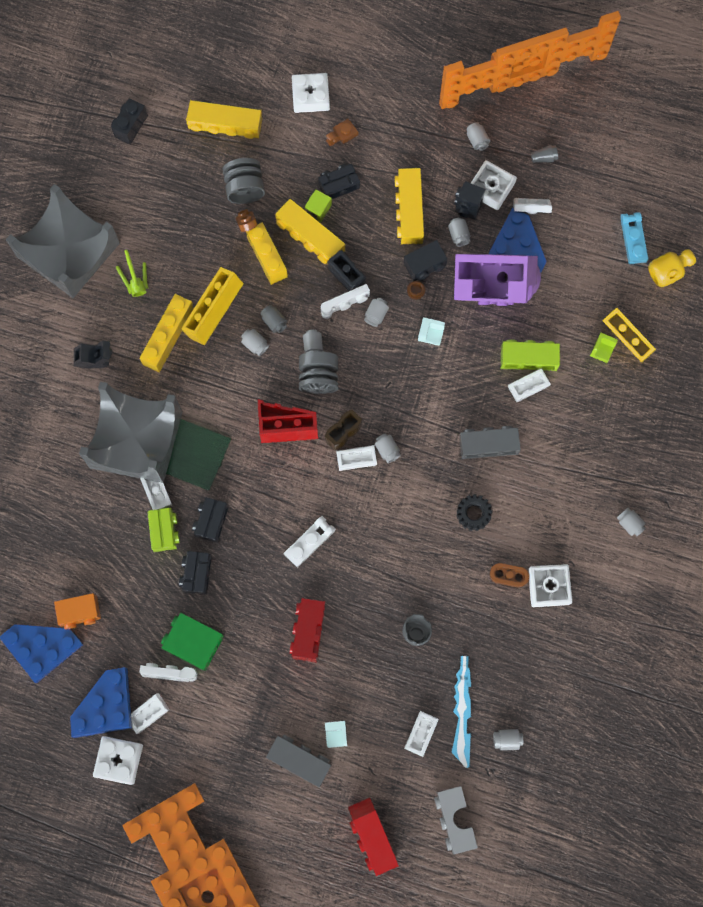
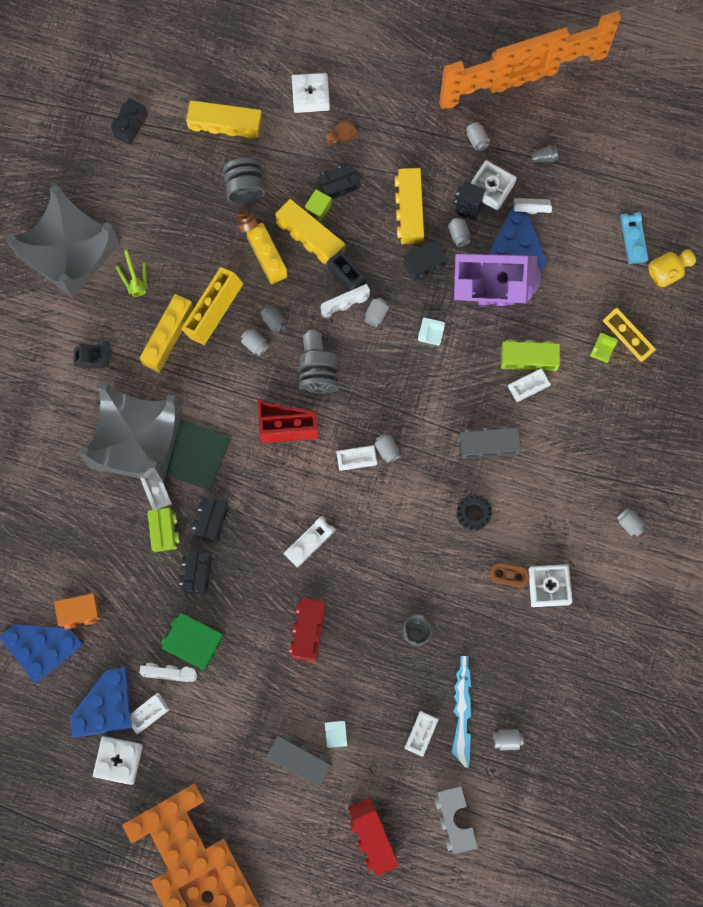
dark brown brick [325,410,362,451] -> none
reddish brown plate [407,281,425,300] -> none

